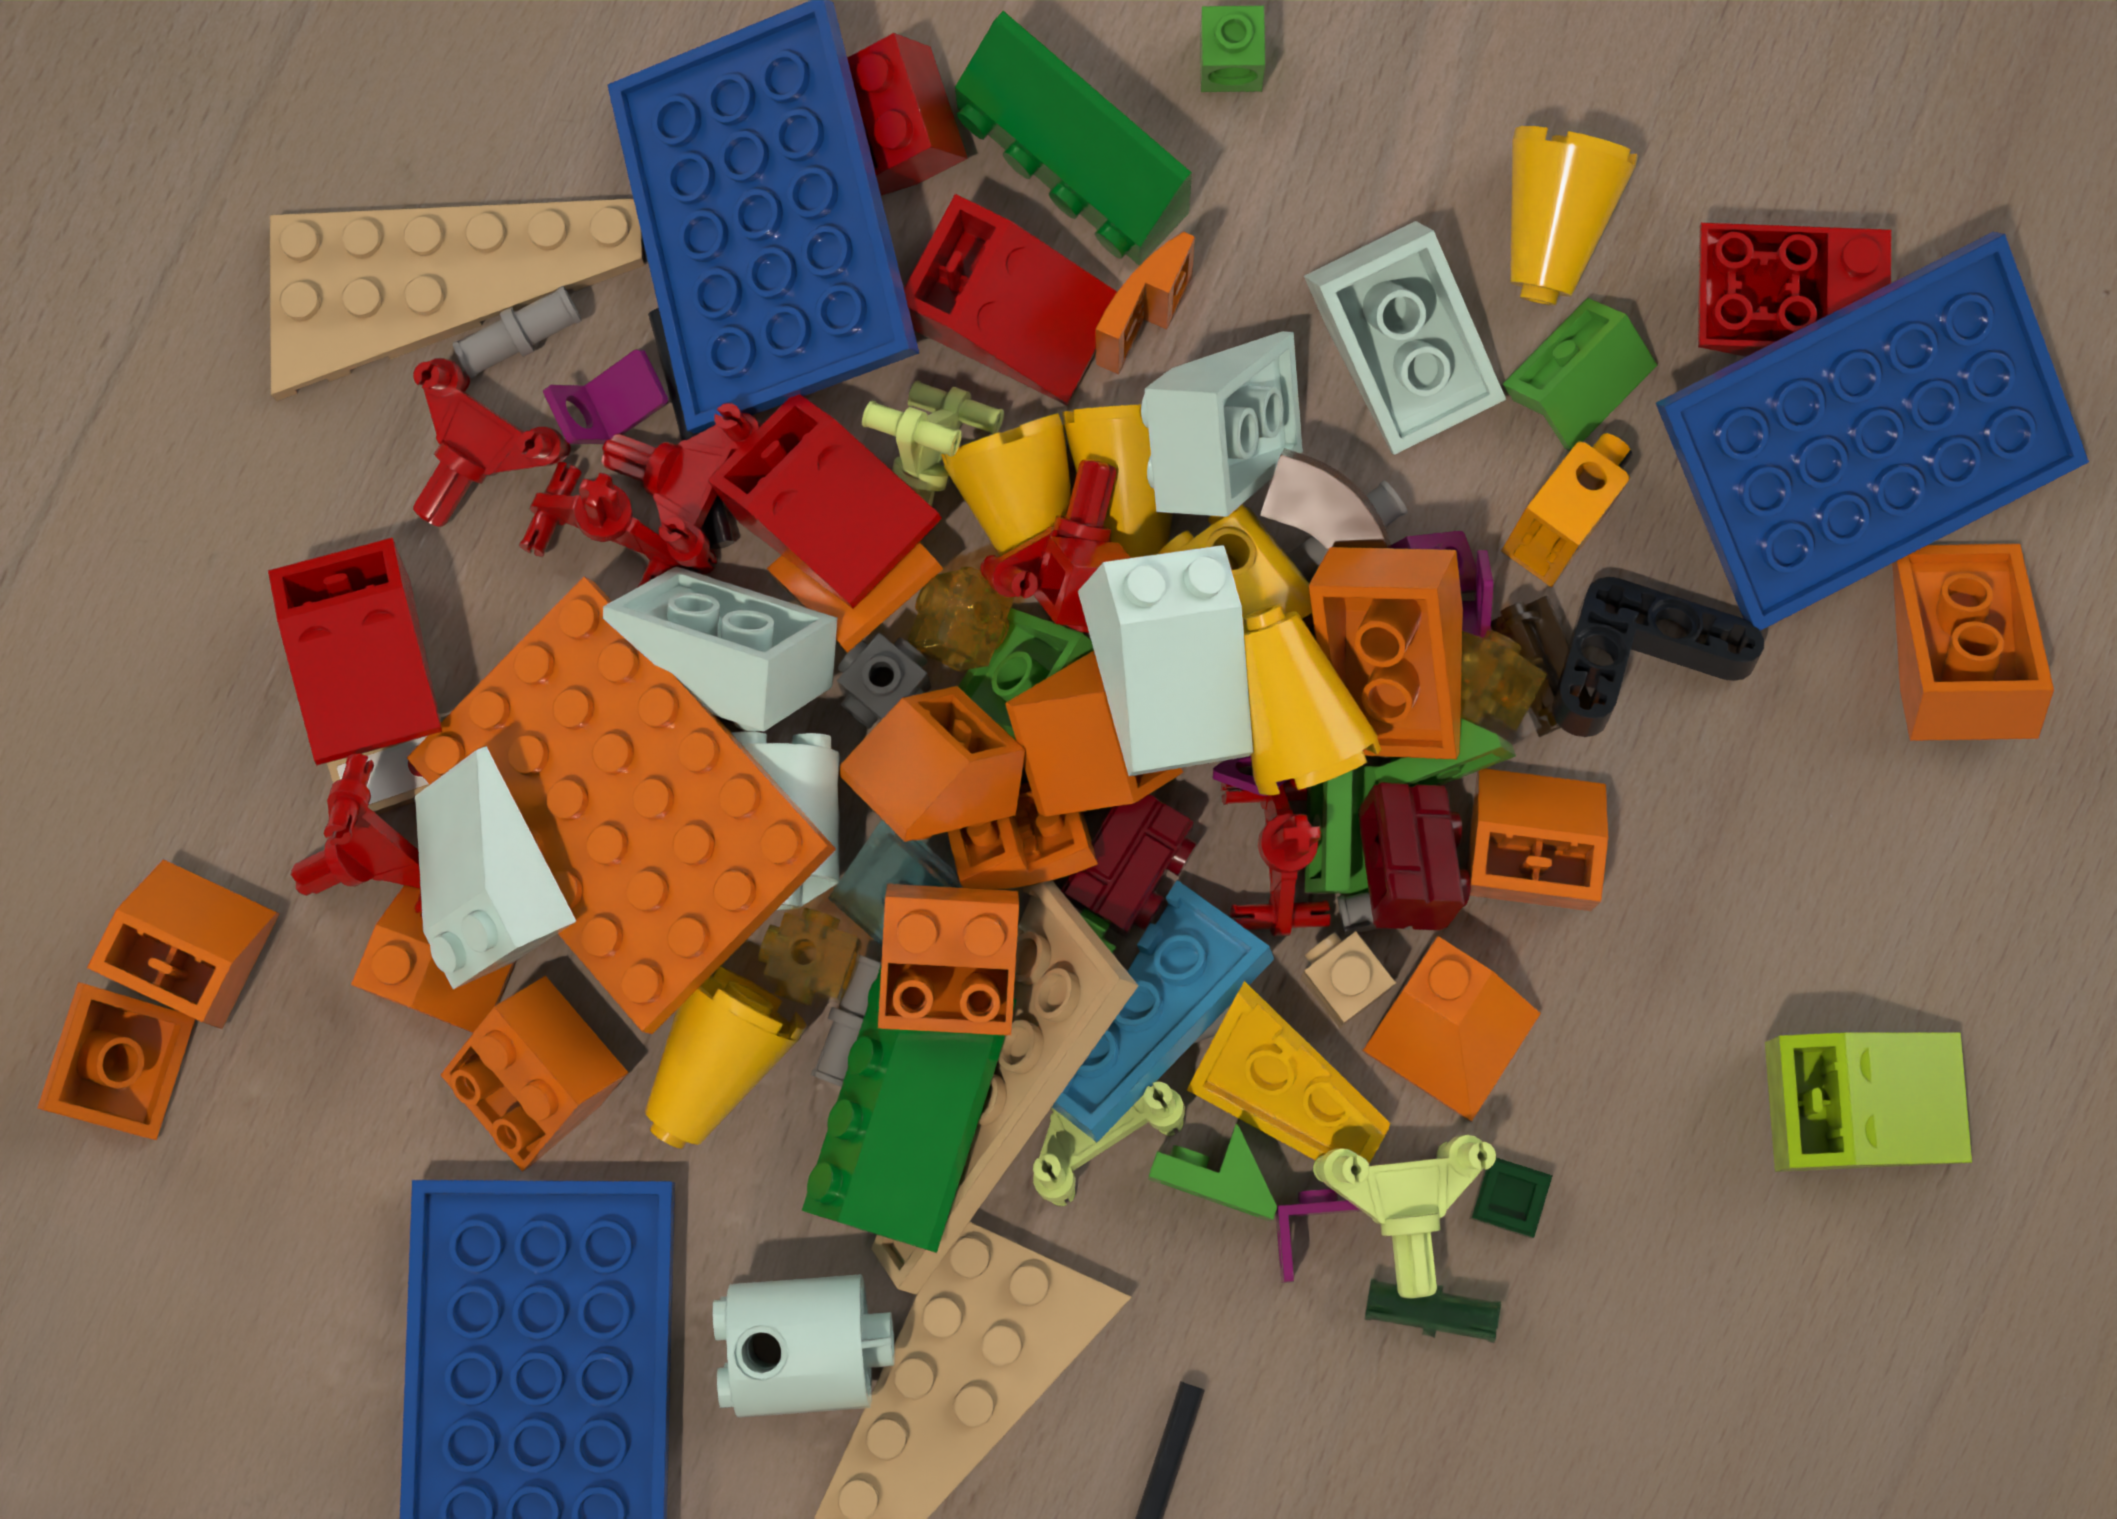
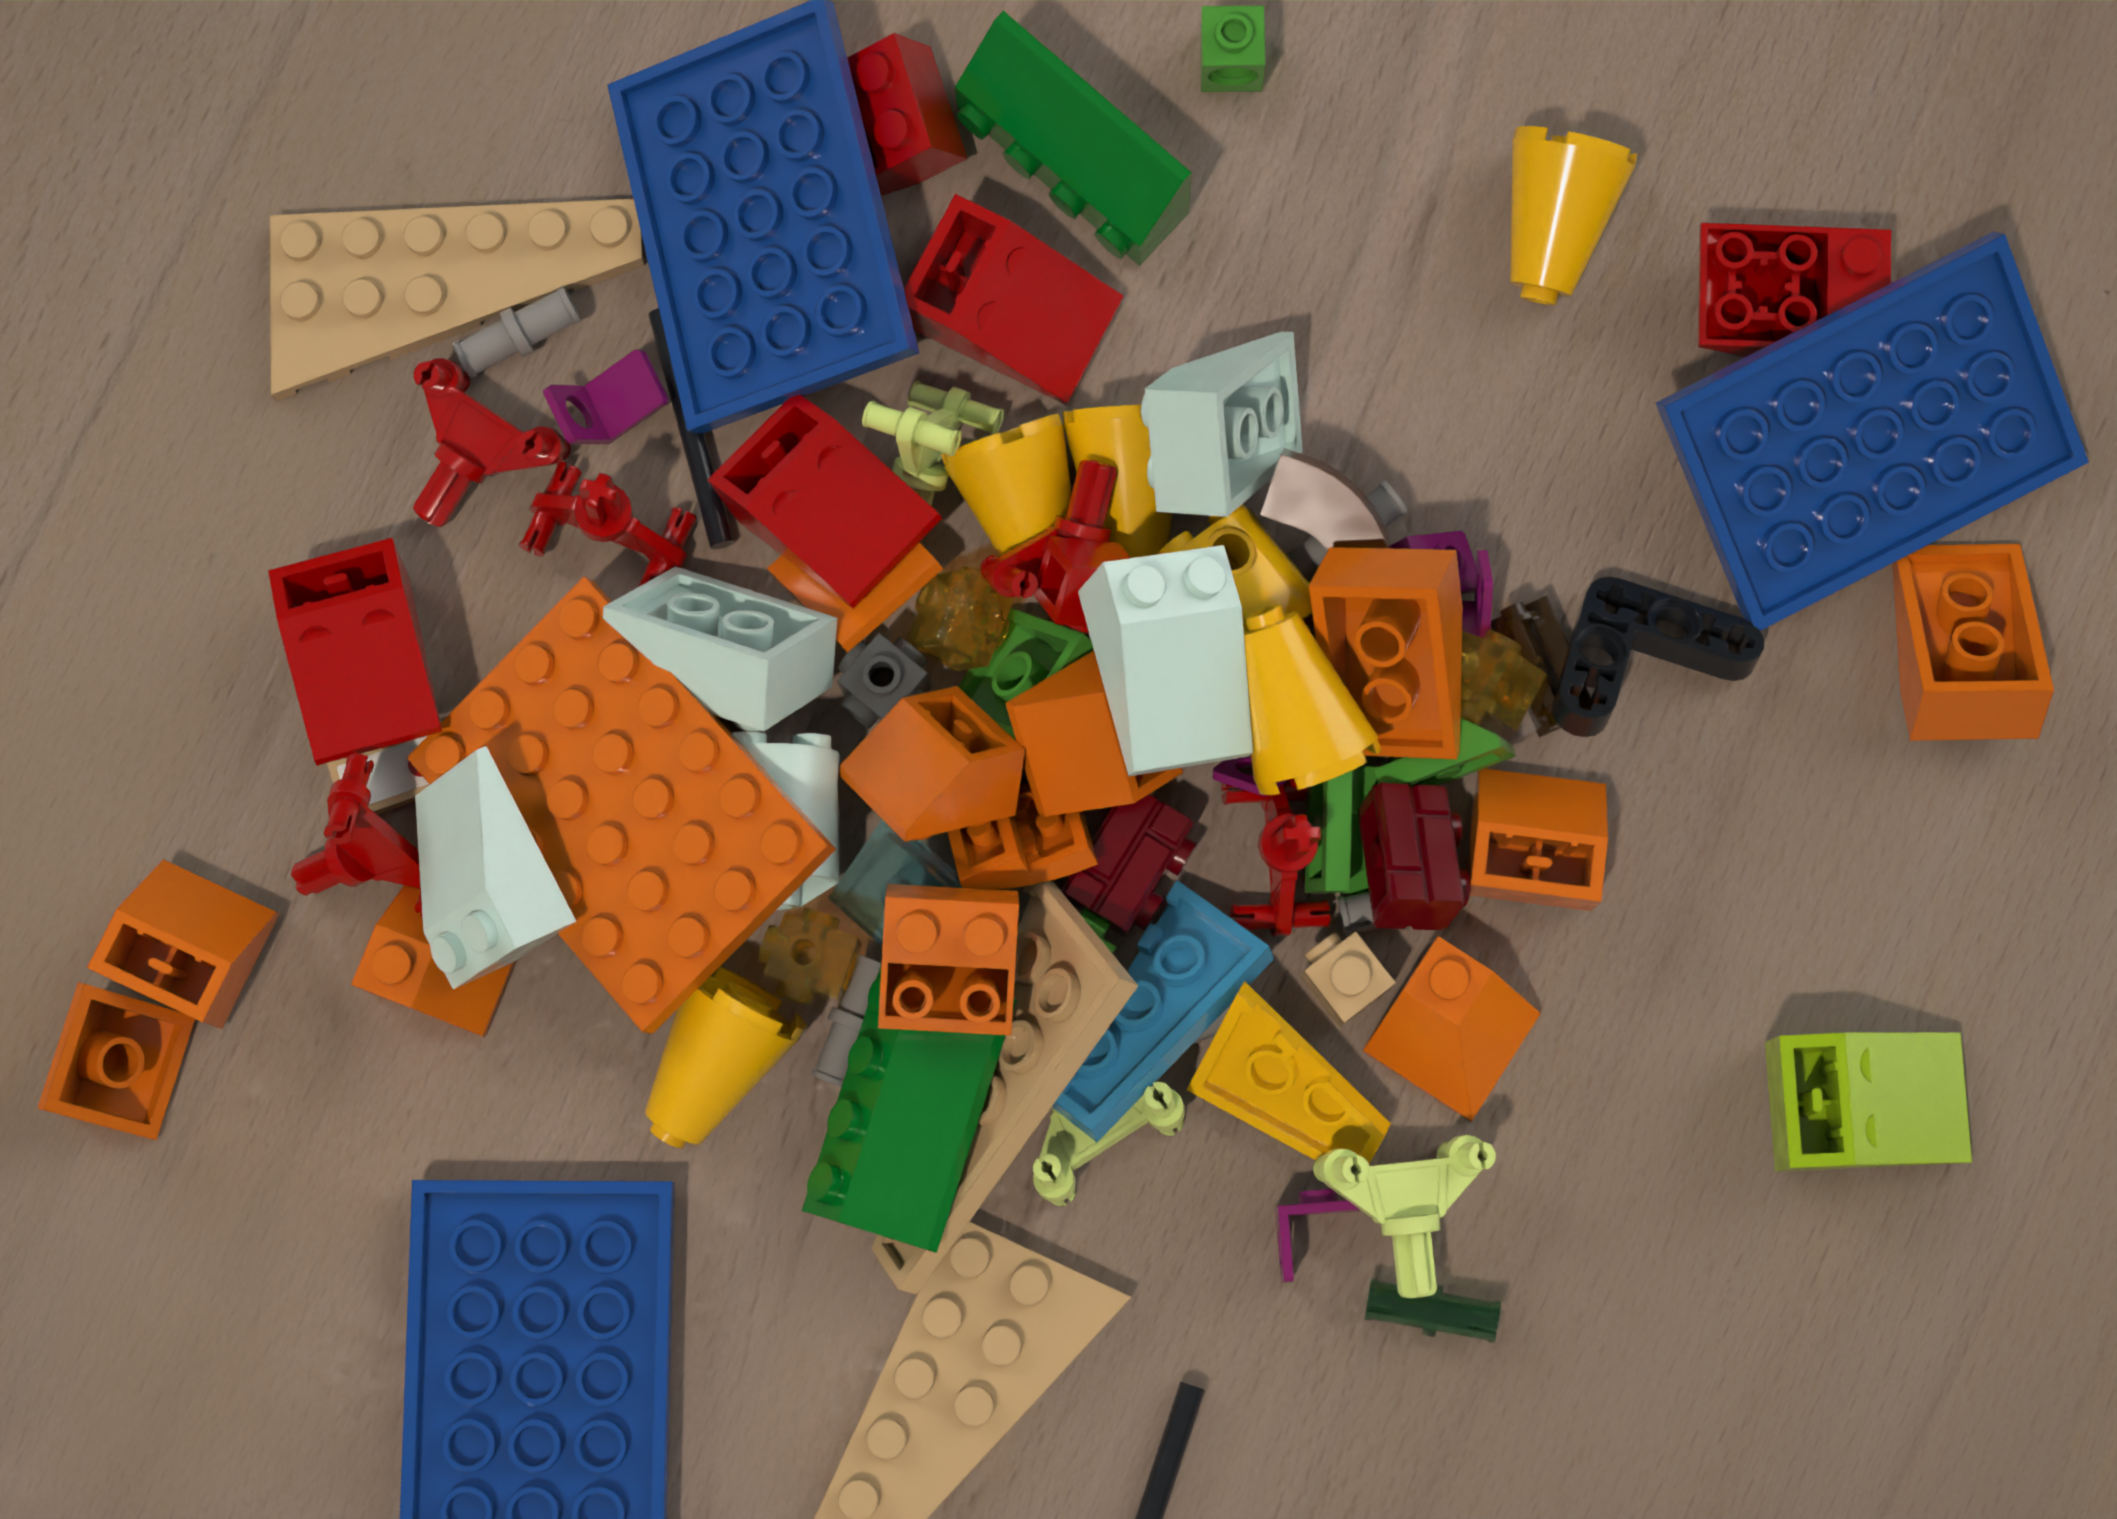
orange slope [440,975,629,1172] -> none
red axle [601,403,761,575] -> none
light aqua cylinder [713,1274,895,1418] -> none
orange slope [1096,232,1195,374] -> none
bright green slope [1148,1124,1277,1222] -> none
light aqua slope [1304,221,1506,455] -> none
dark green tile [1469,1157,1553,1239] -> none
light orange torso [1501,433,1633,588] -> none
bright green panel [1502,298,1658,451] -> none

